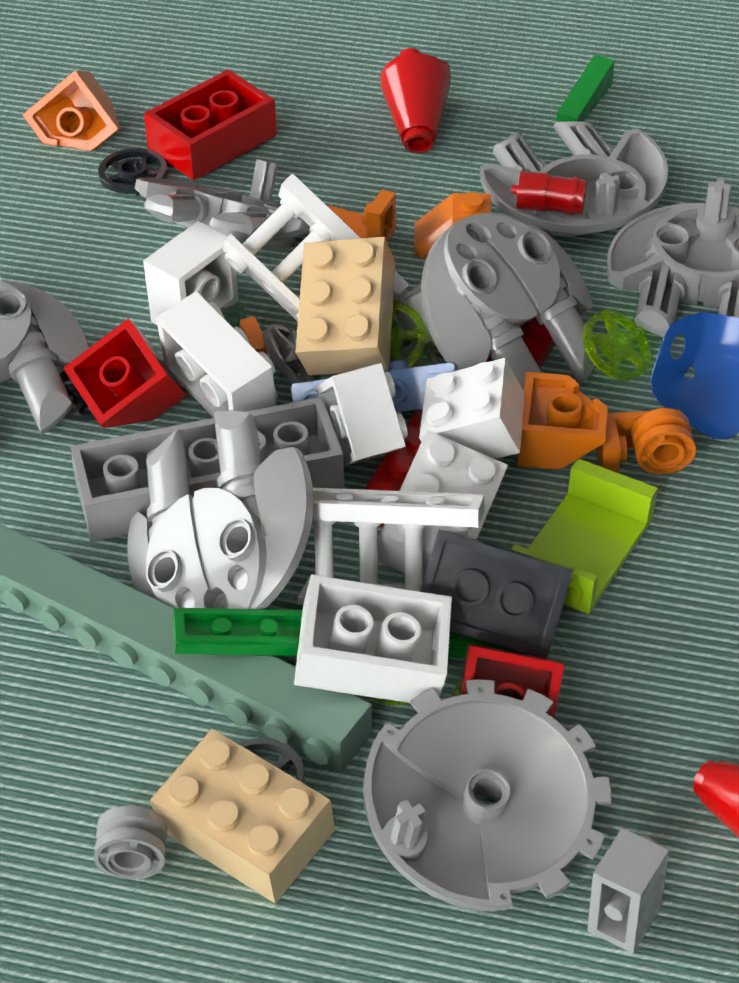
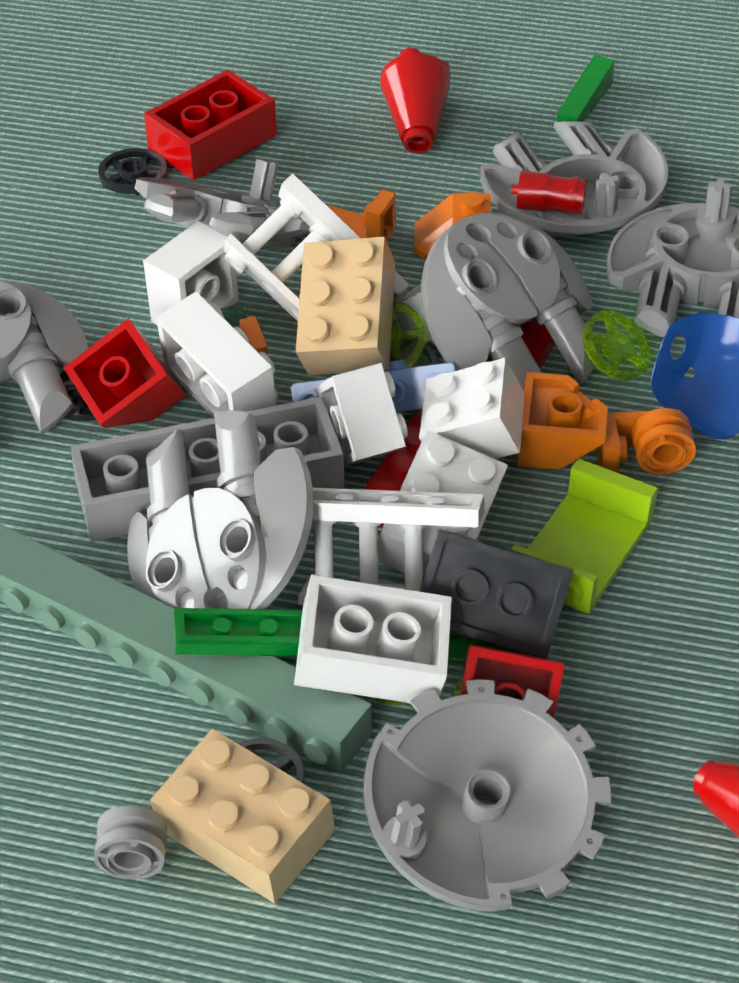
orange slope [22,70,120,151] -> none
dark grey wheel [263,324,321,384] -> none
light grey brick [587,828,669,954] -> none

